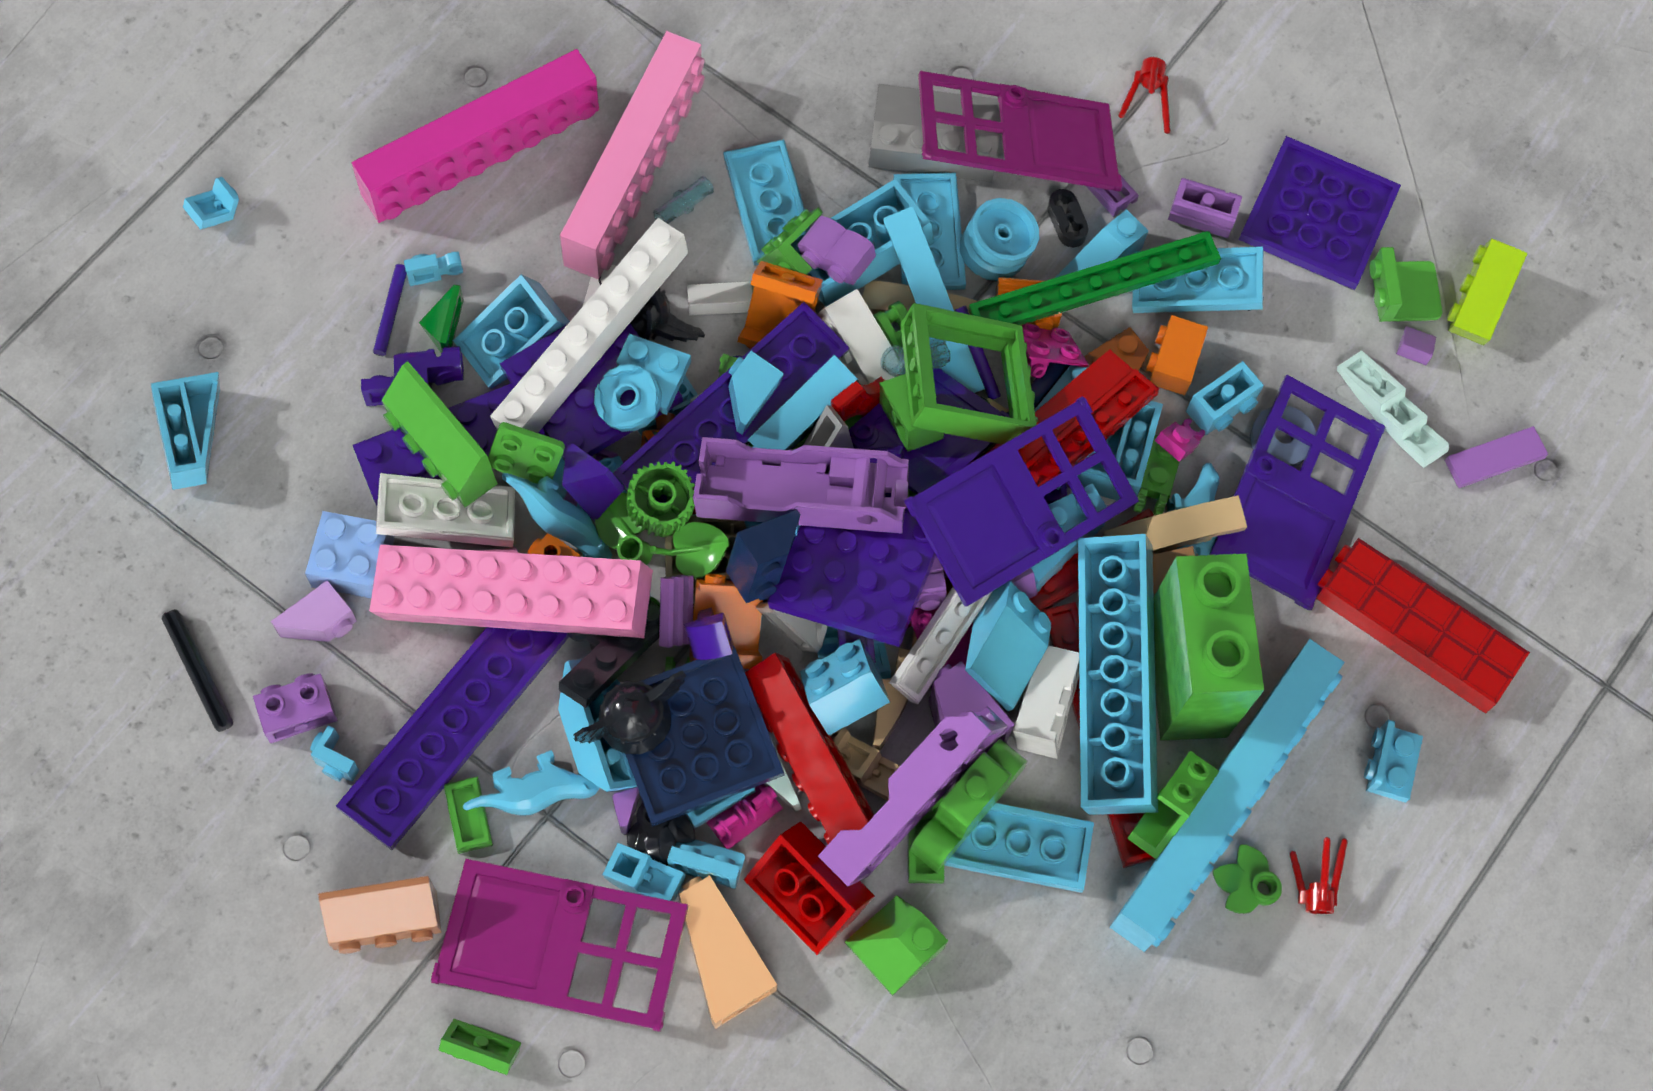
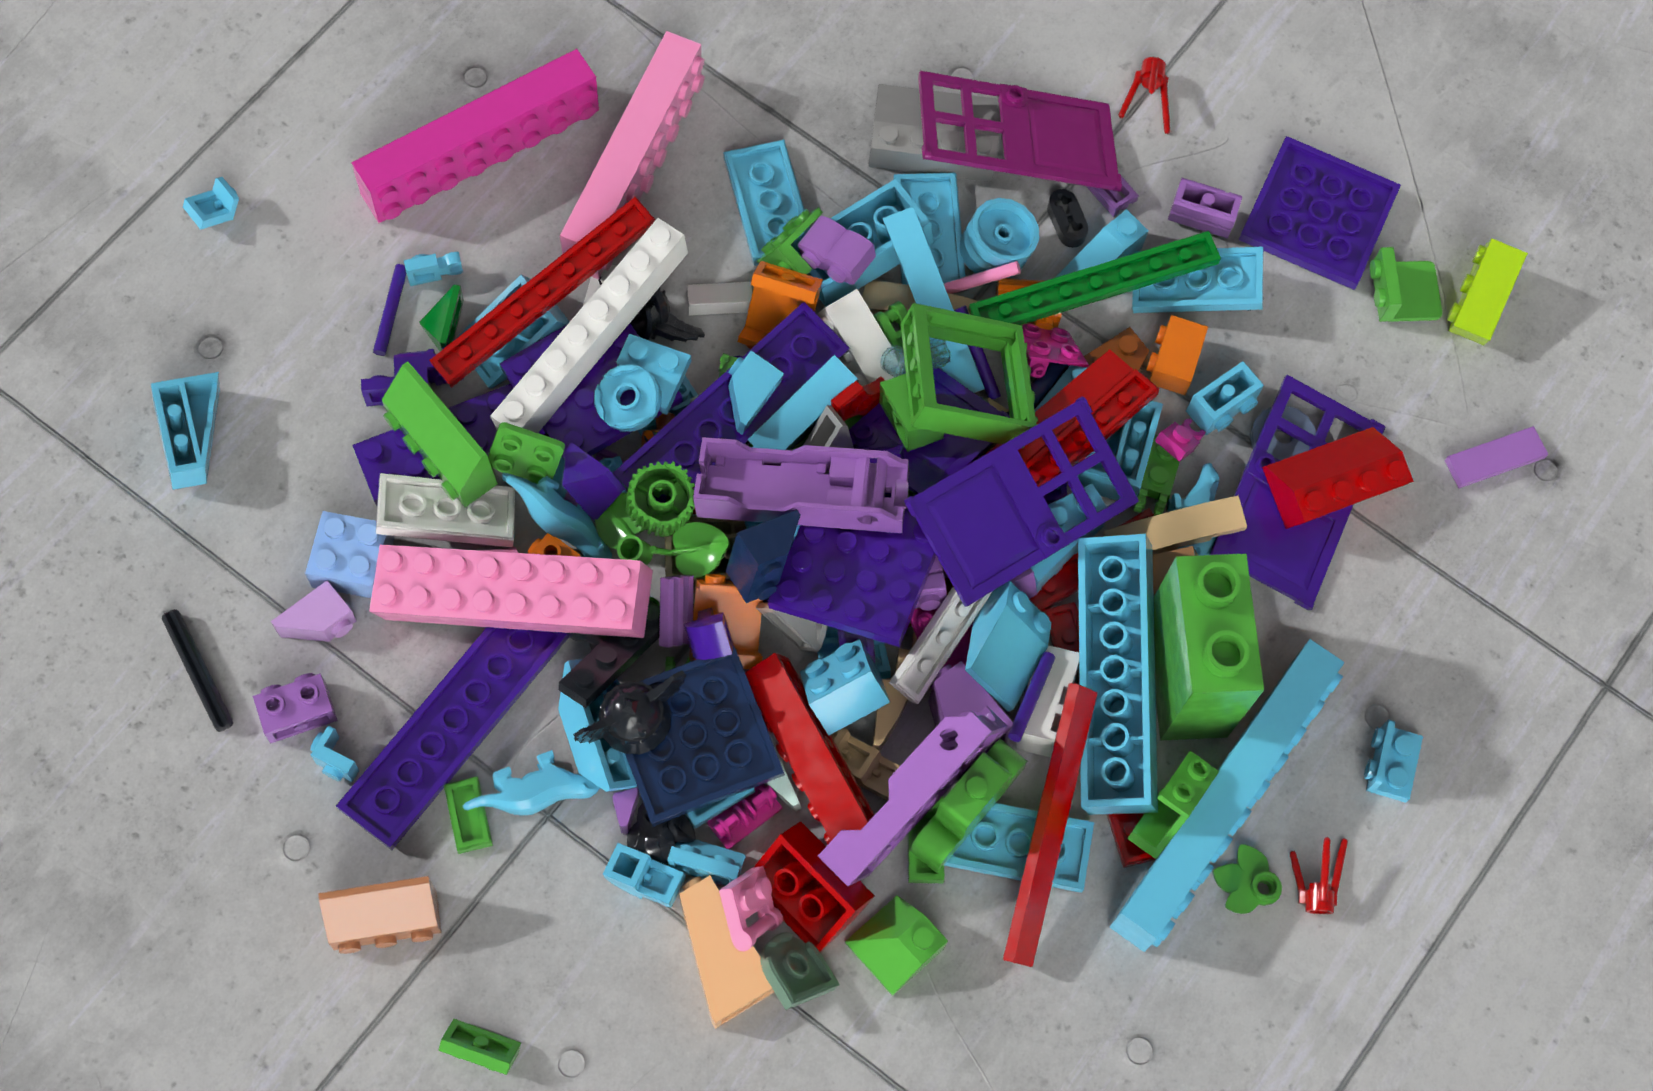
magenta door [431,859,689,1032] -> none
clear light blue pin [653,176,714,224] -> none
red brick [1316,538,1530,714] -> none
light aqua slope [1337,350,1449,468] -> none
medium lavender slope [1396,326,1436,365] -> none
none -> red tile [429,197,656,388]
none -> bright pink plate [719,866,783,951]
none -> sand green tile [760,932,840,1010]
none -> bright pink bar [944,261,1021,294]
none -> red tile [1003,683,1098,967]
none -> dark purple bar [1008,652,1056,742]
none -> red slope [1262,427,1414,529]

